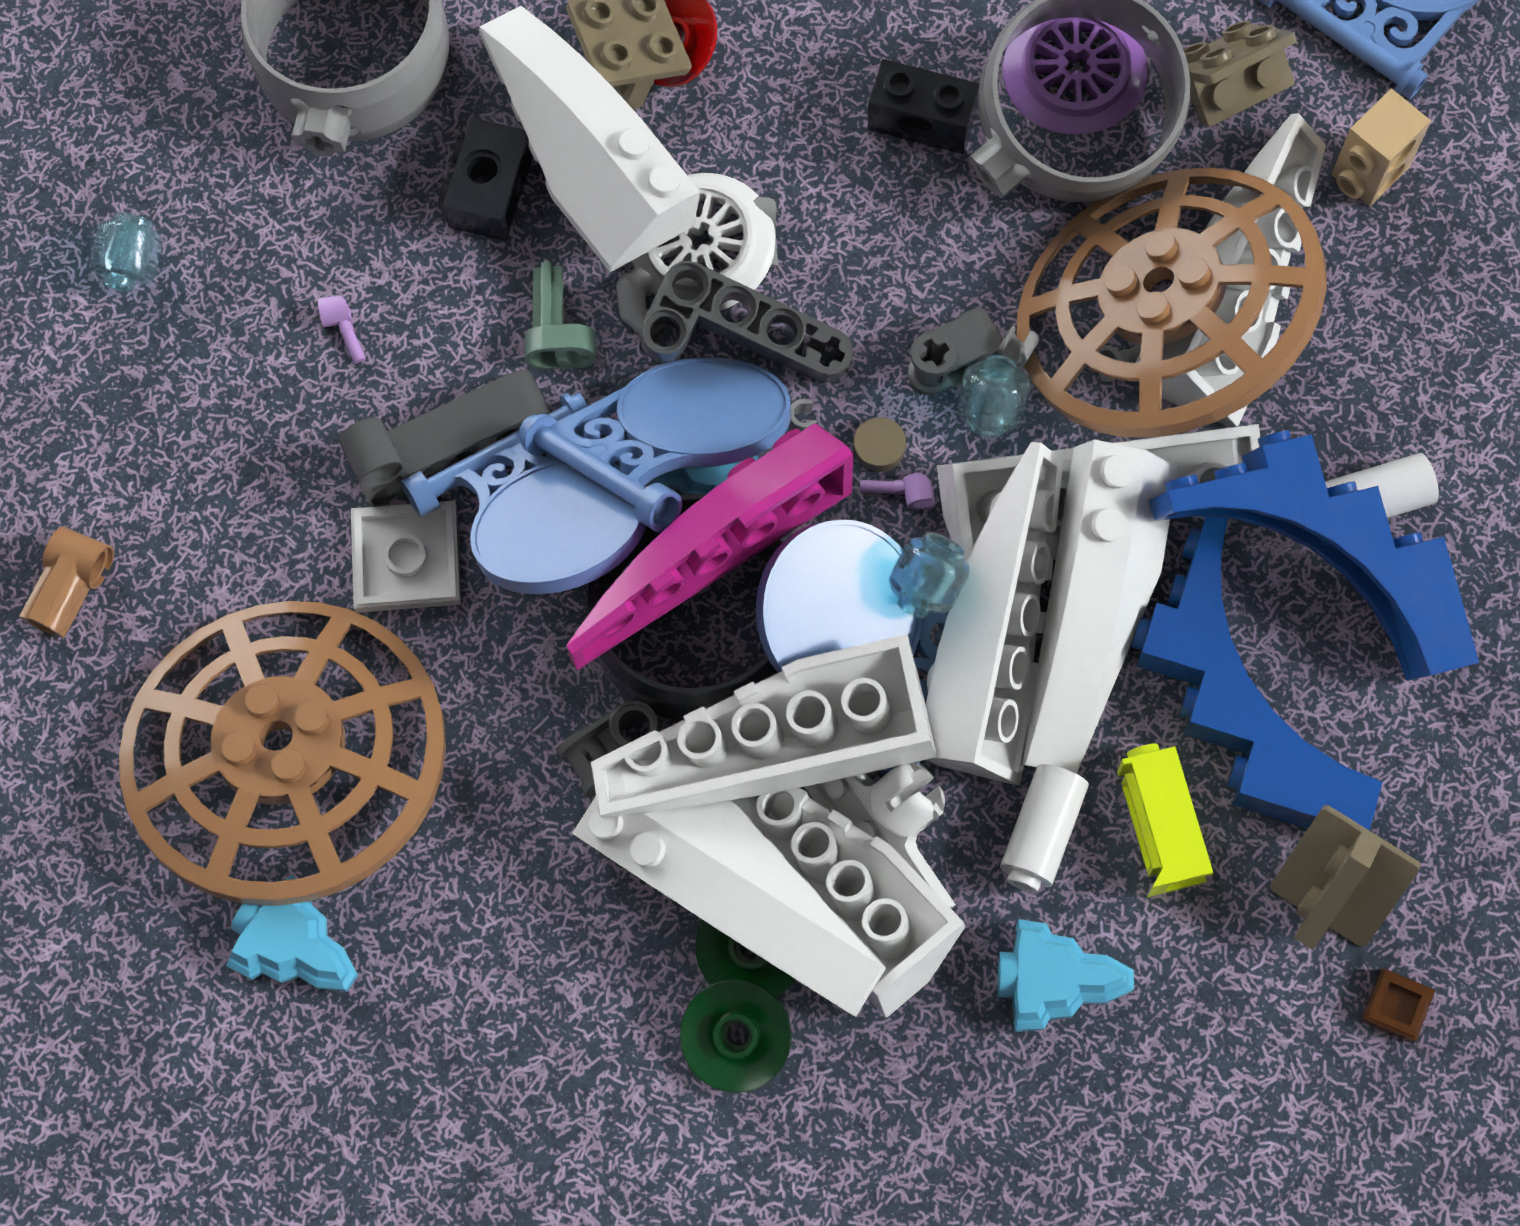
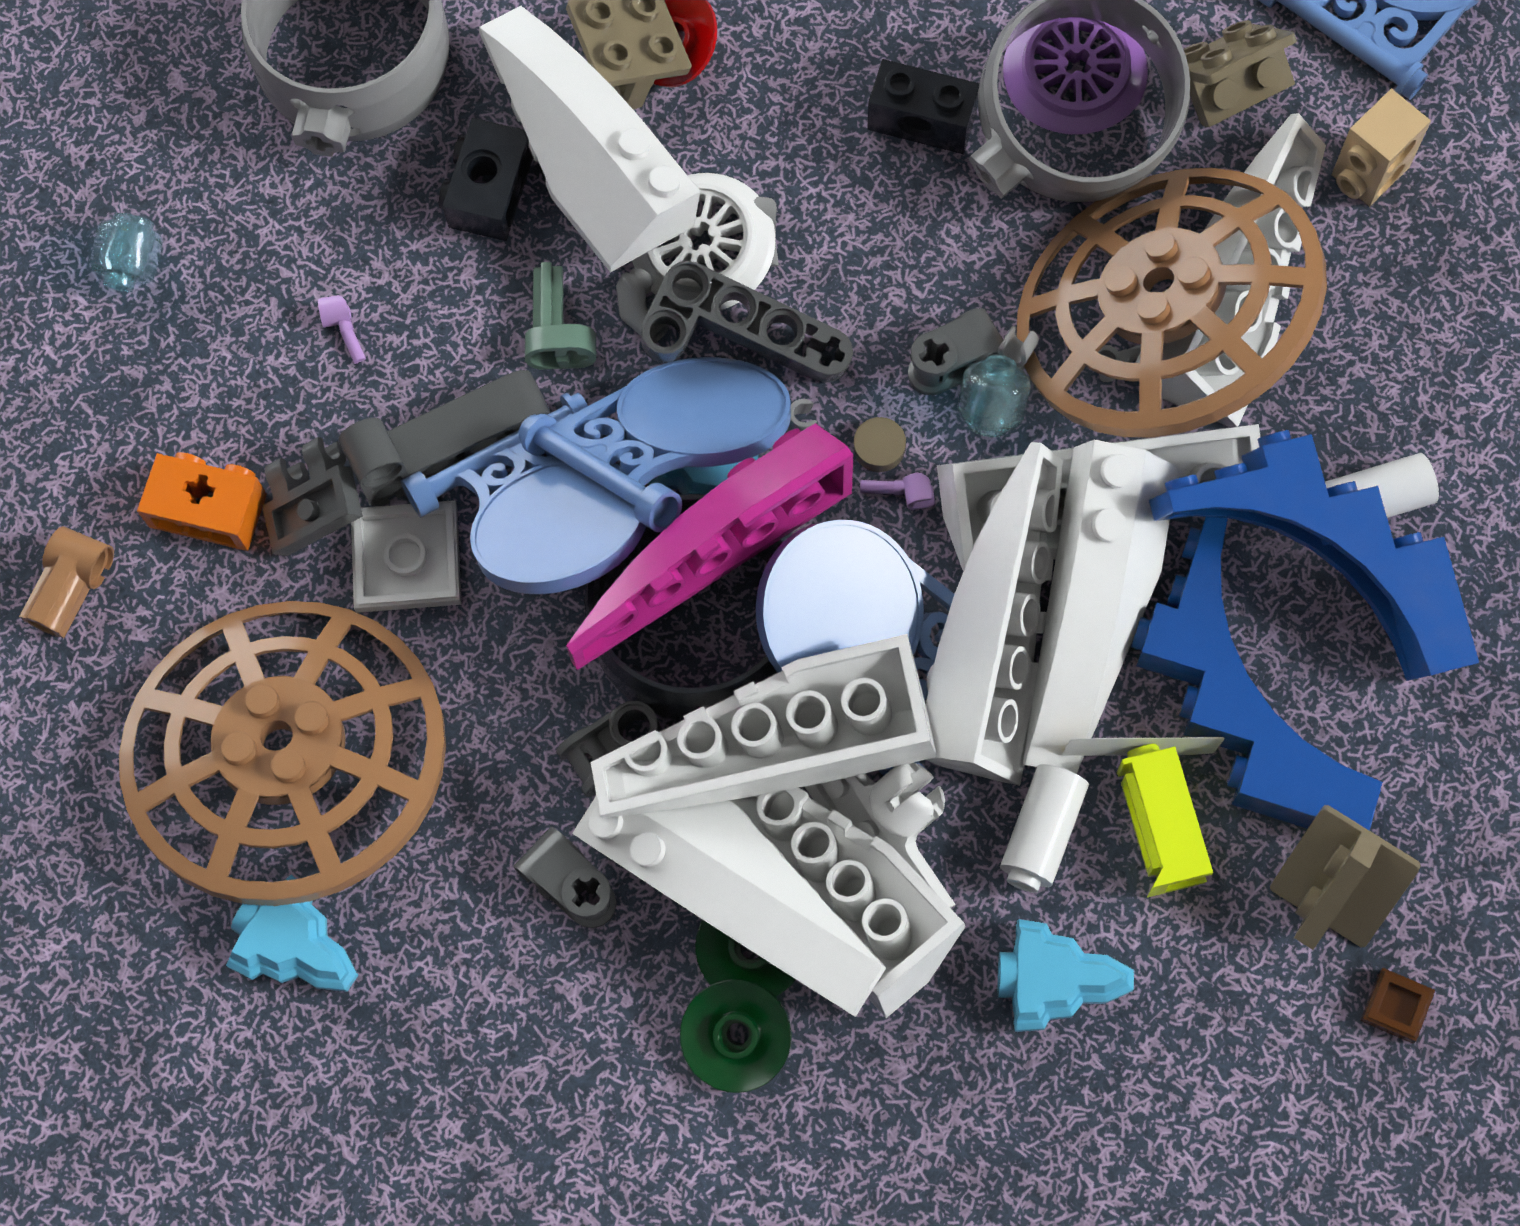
clear light blue head [888,532,970,618] -> none
none -> orange brick [137,452,267,551]
none -> dark grey plate [262,437,363,556]
none -> dark grey piece [513,826,617,928]
none -> white sticker [1062,737,1224,756]

